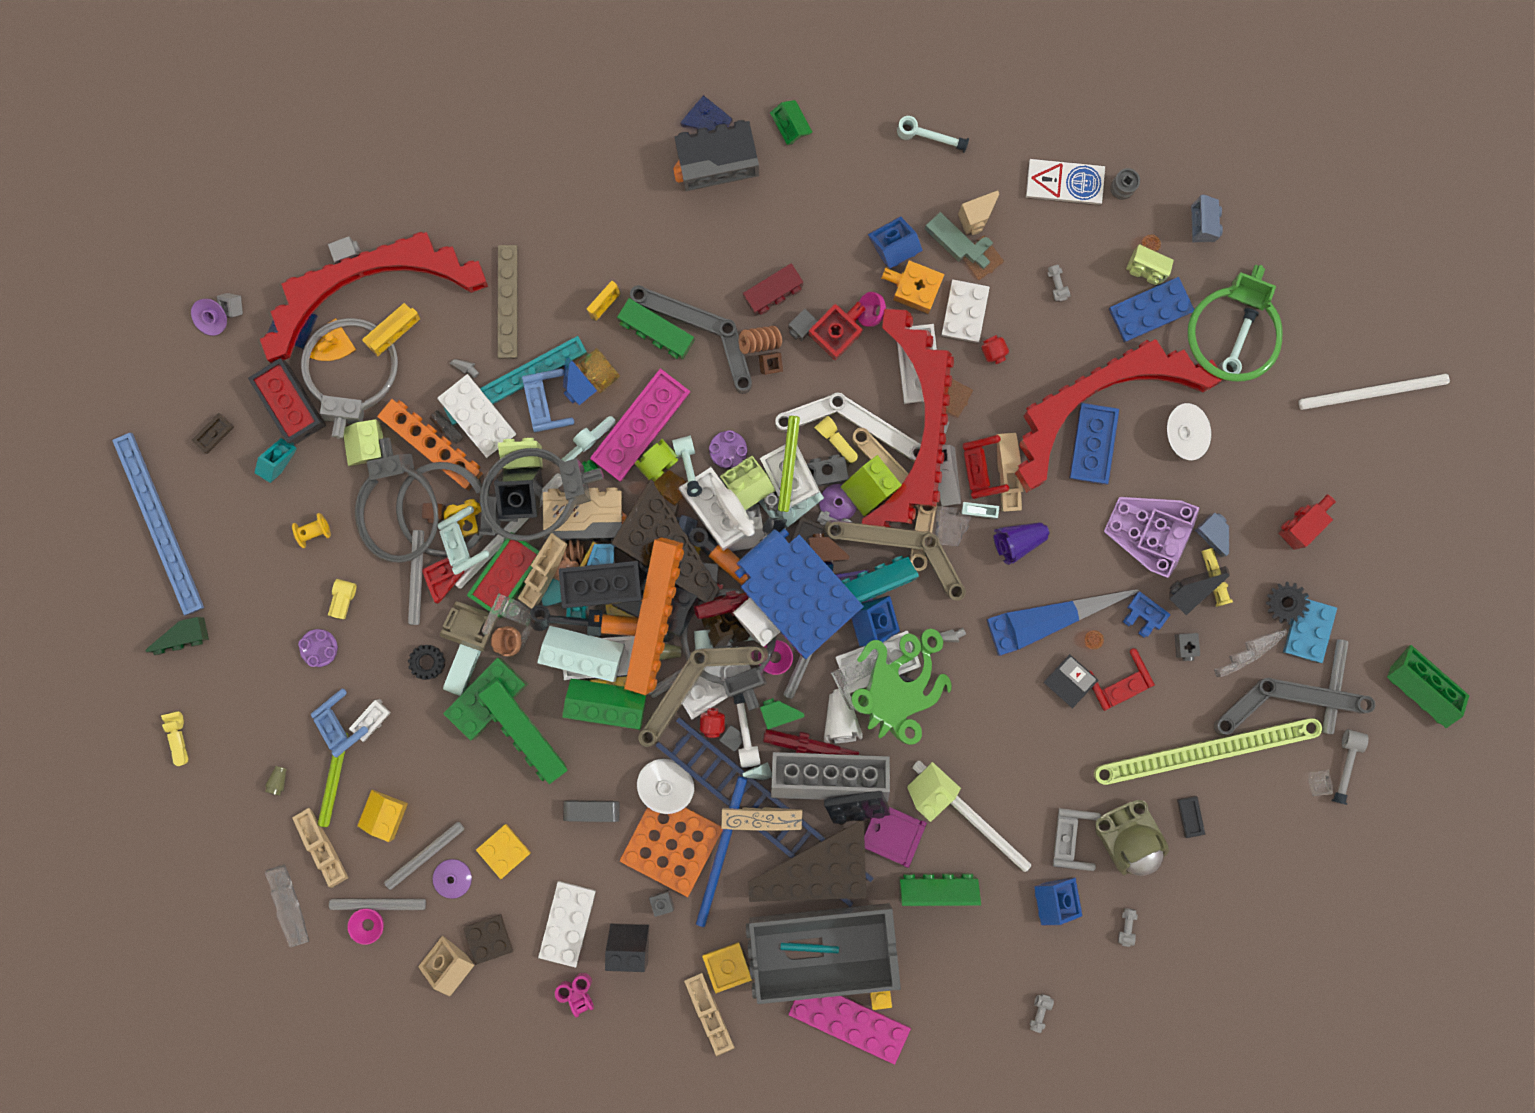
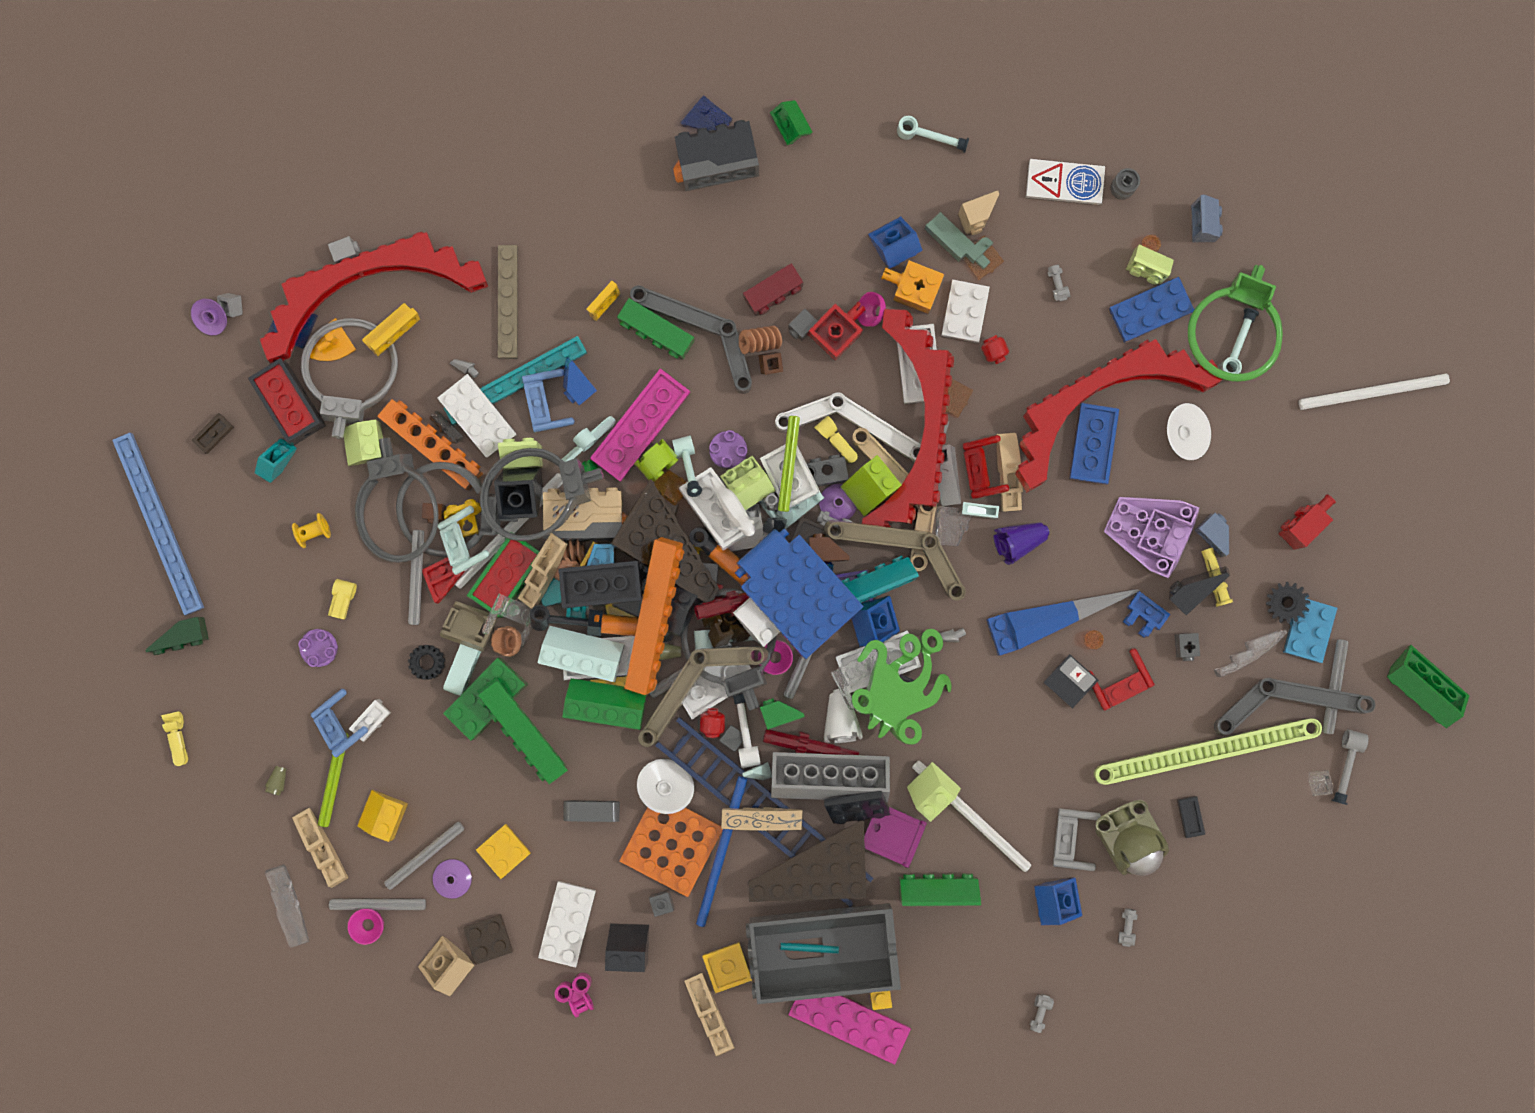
clear yellow brick [576,348,620,394] -> none
sand blue tile [676,515,698,538] -> none

